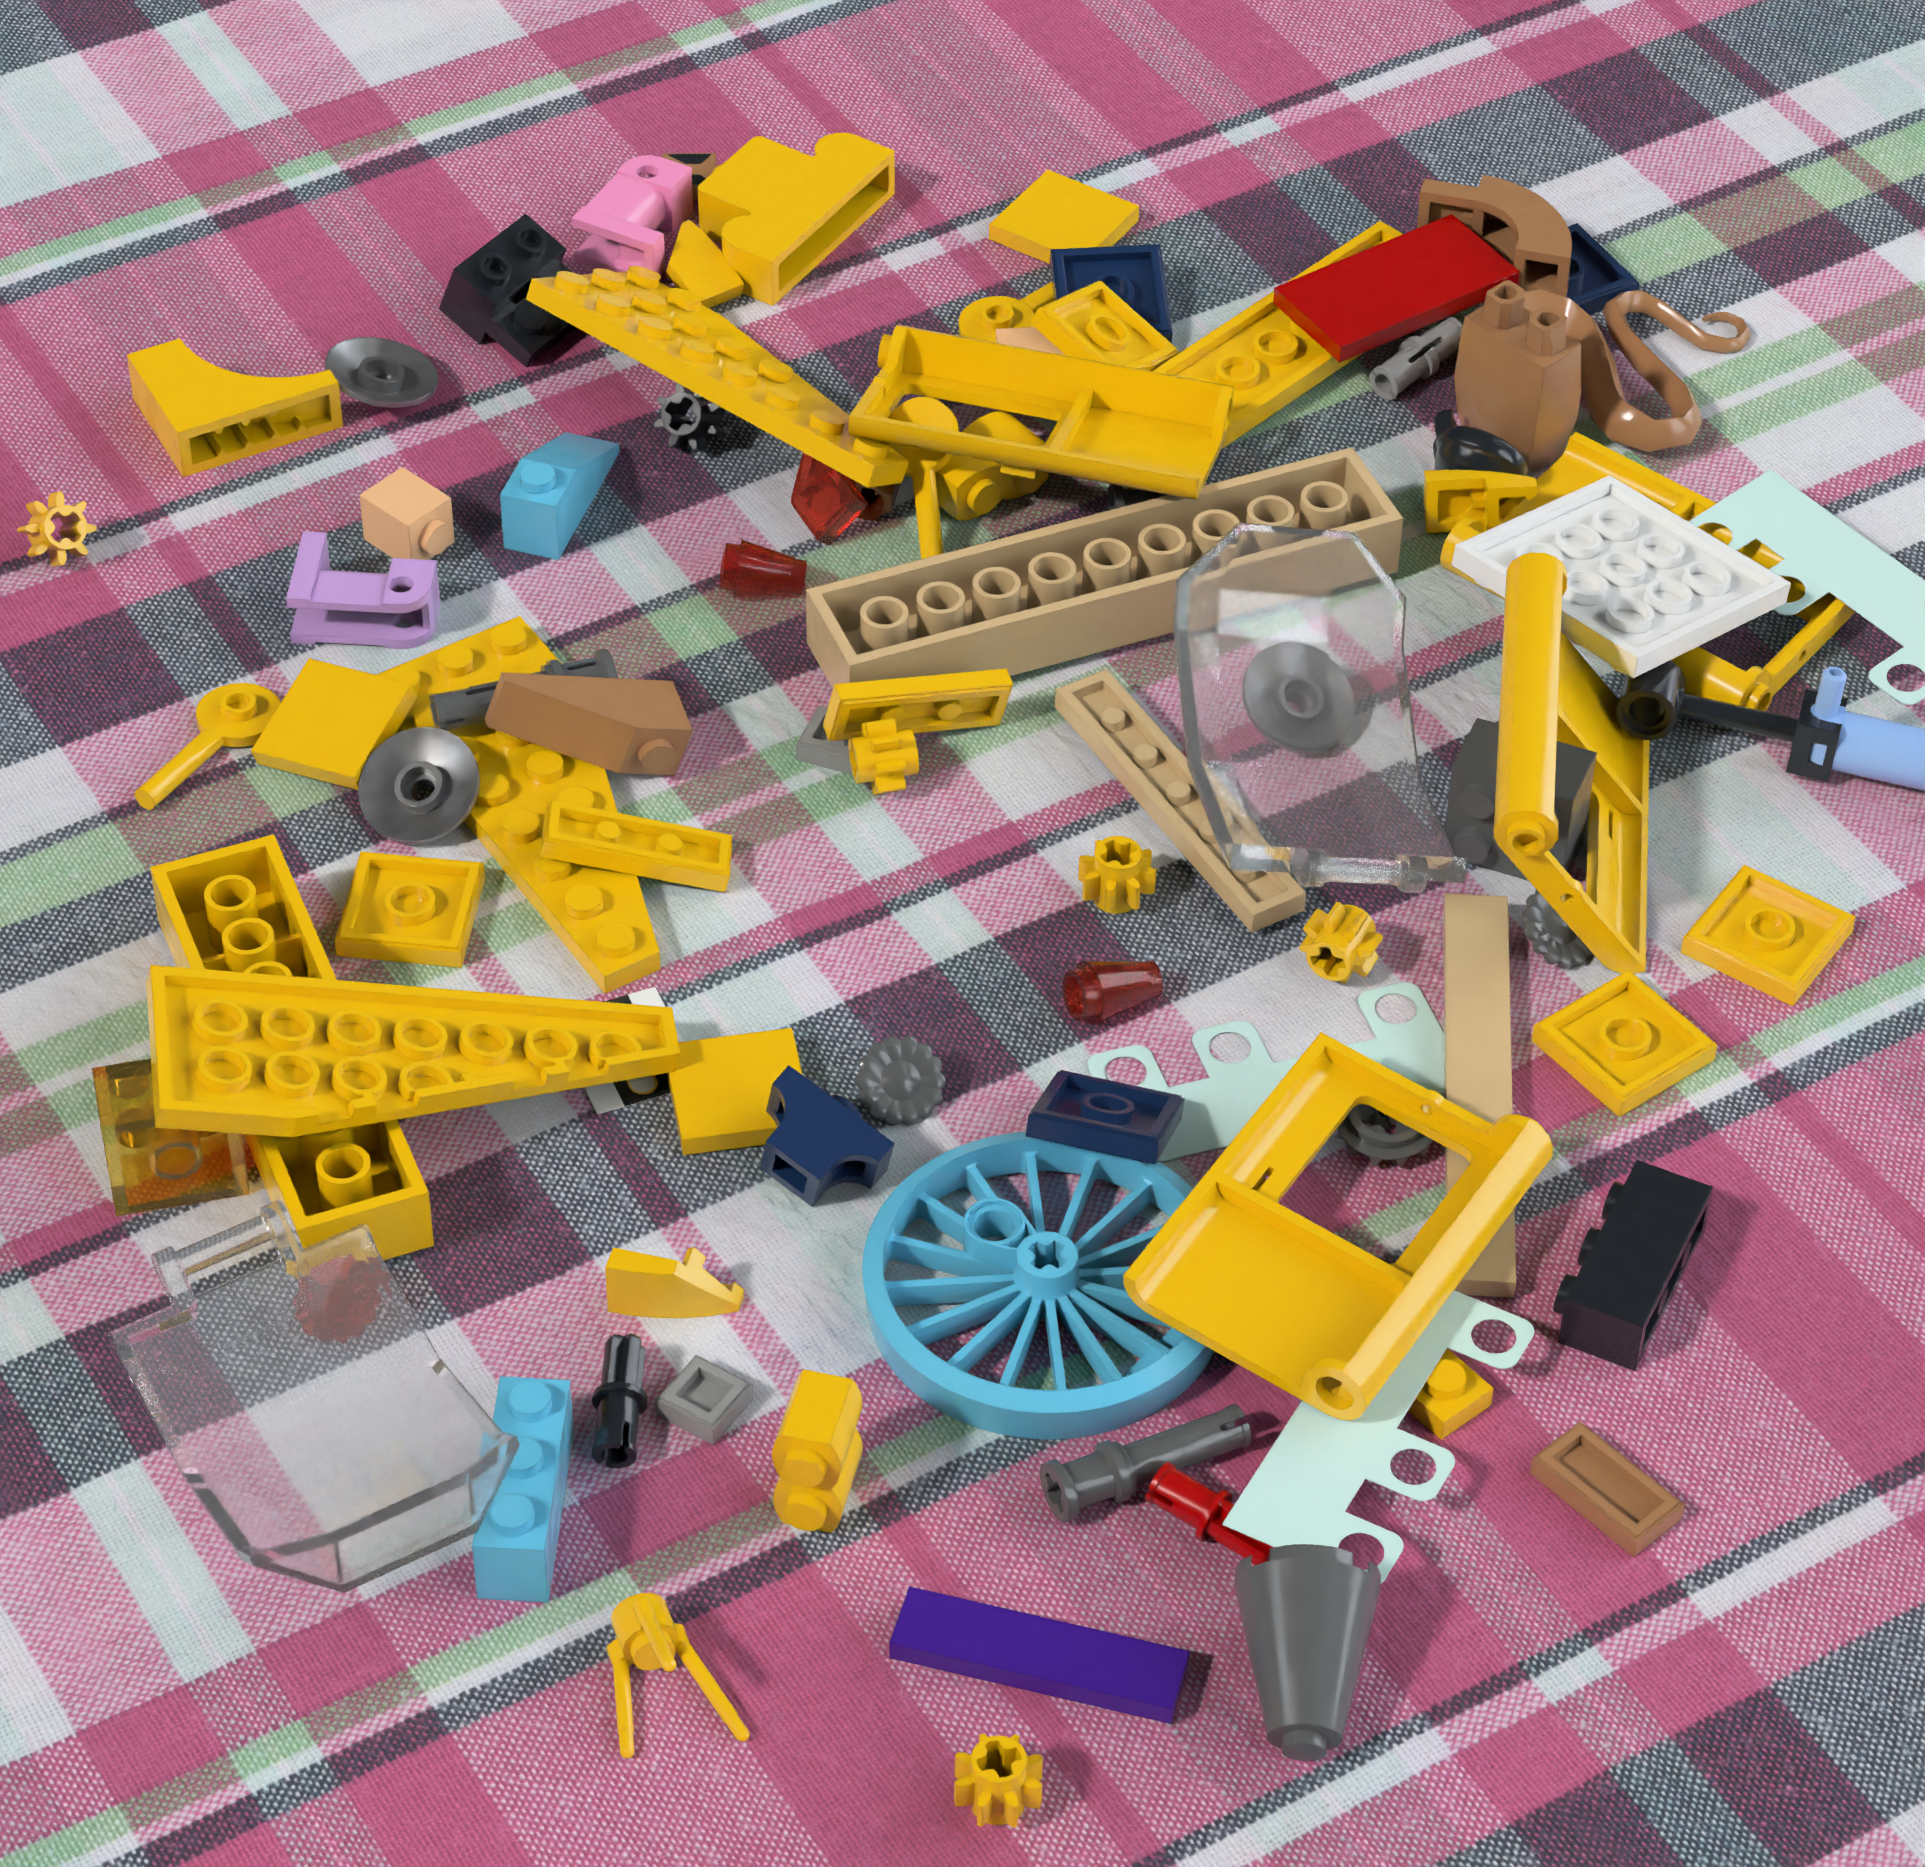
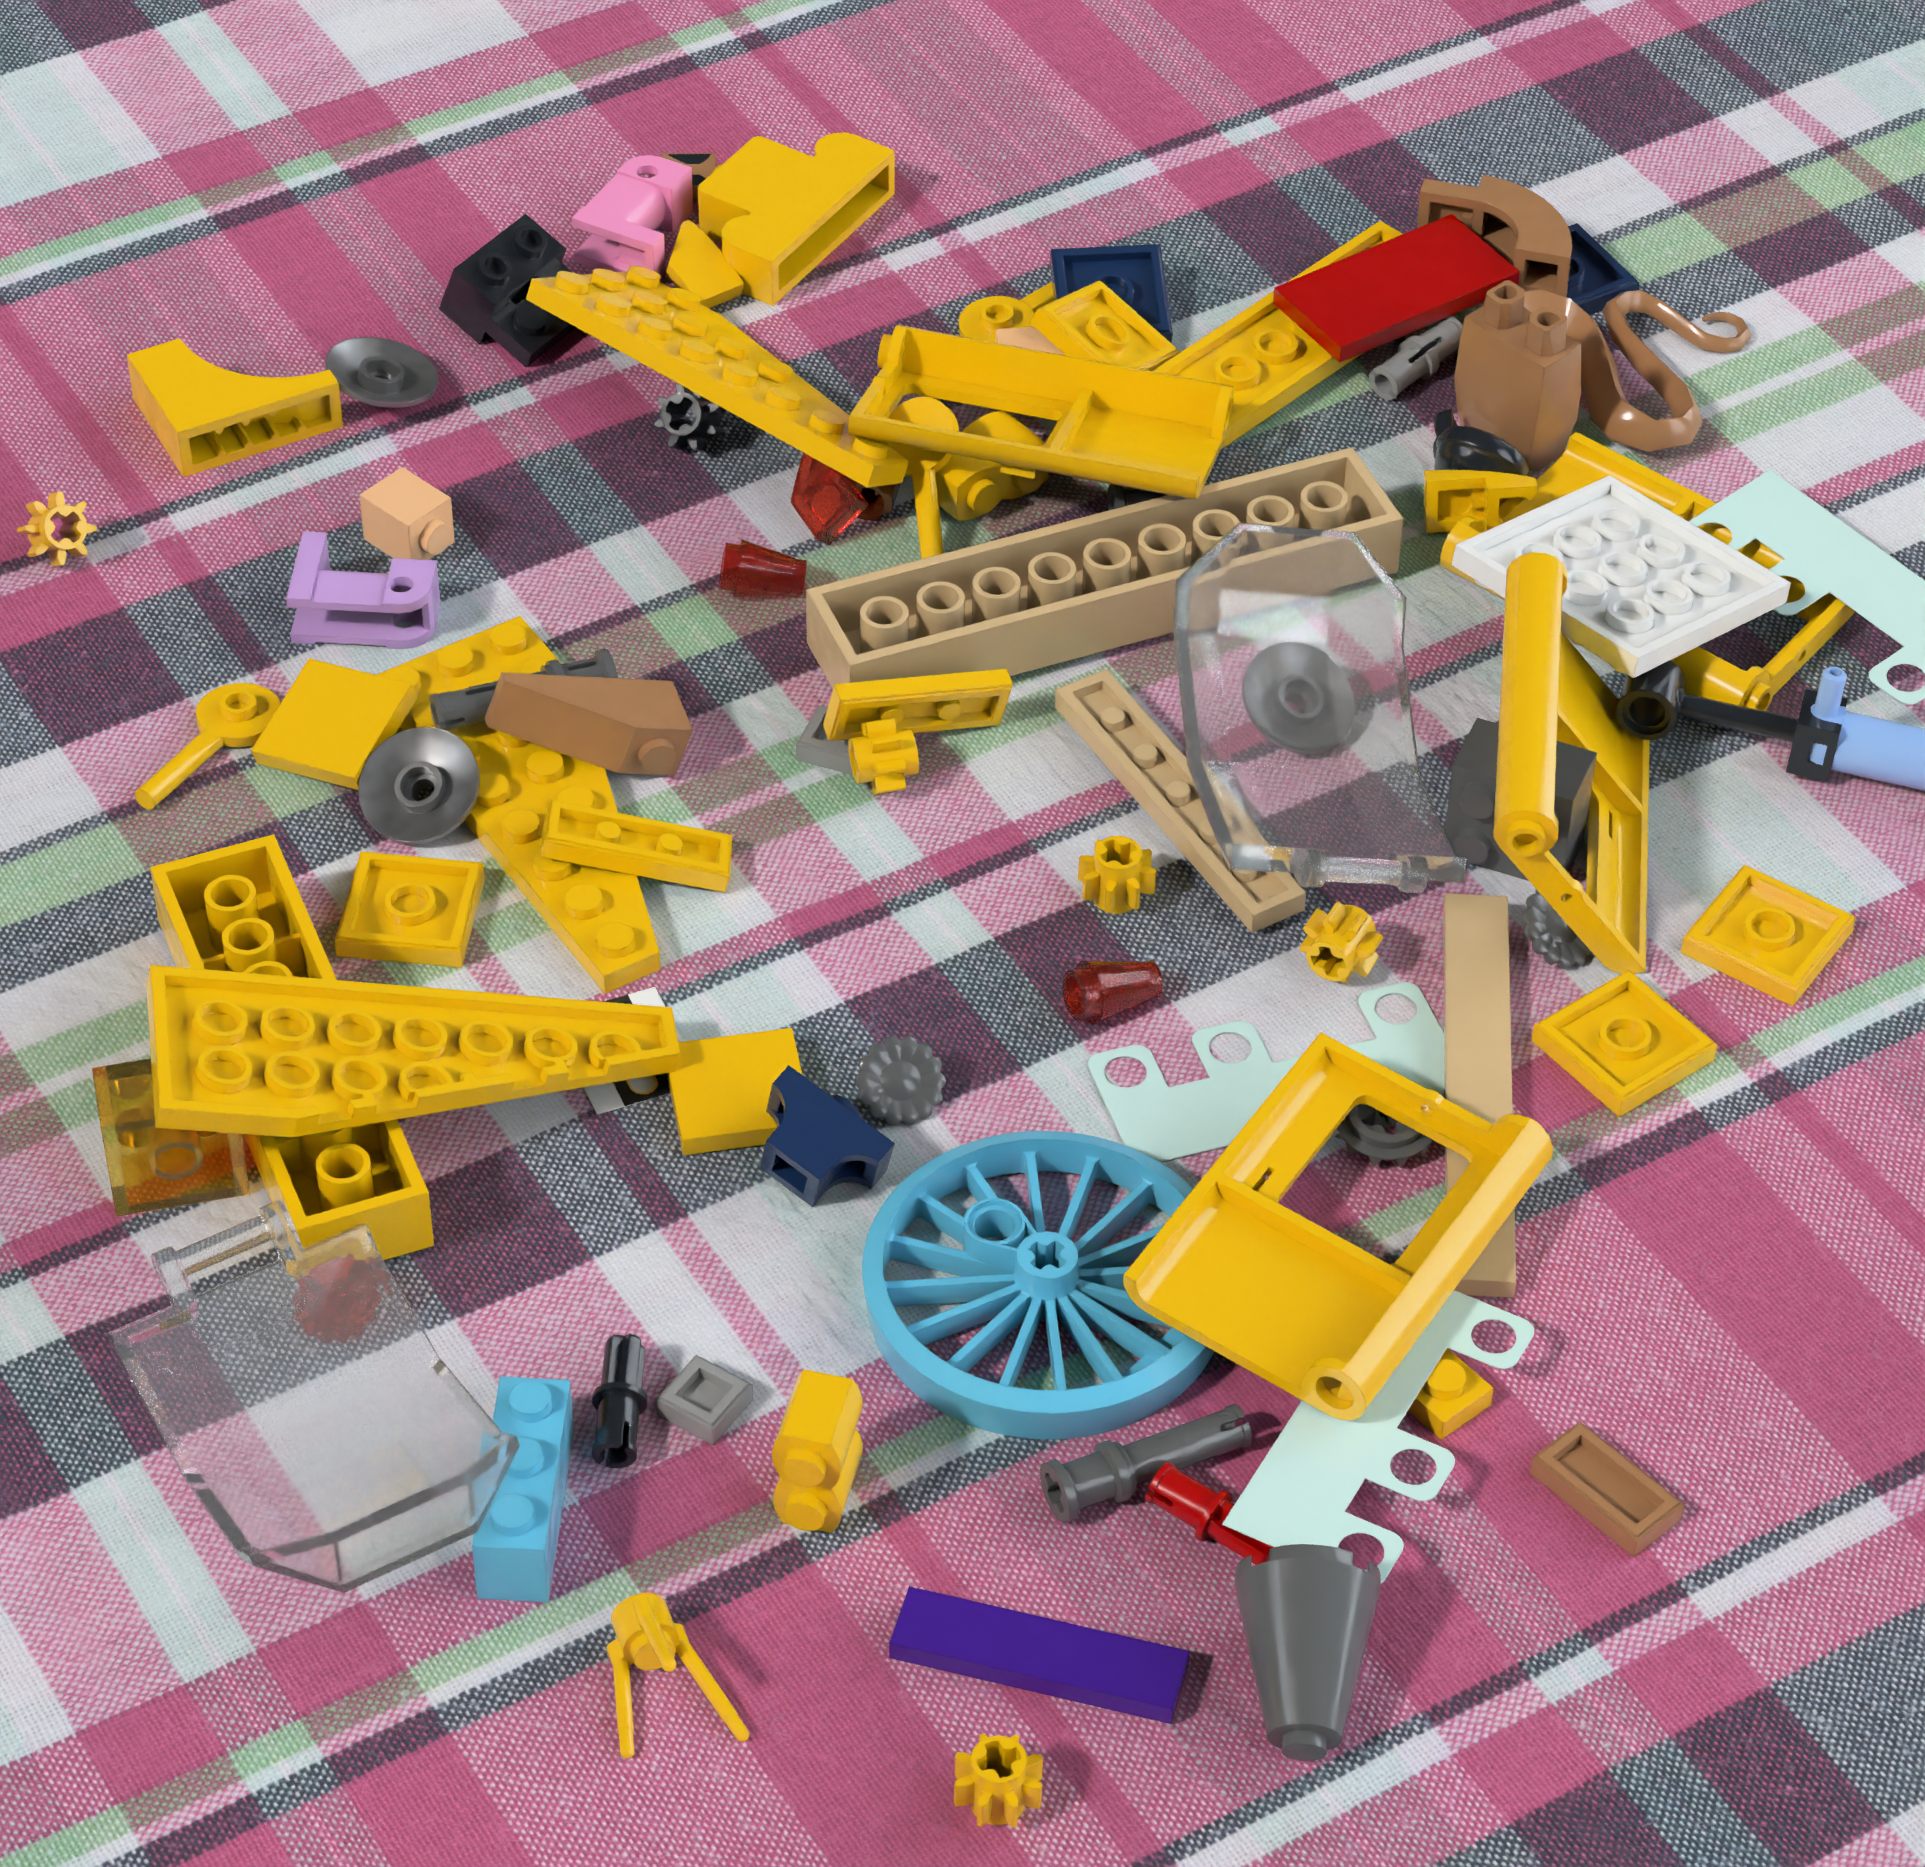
medium azure slope [500,432,620,560] -> none
yellow slope [605,1246,744,1318] -> none
yellow tile [989,169,1139,264] -> none
dark blue tile [1025,1070,1185,1164] -> none
black brick [1553,1160,1713,1371] -> none

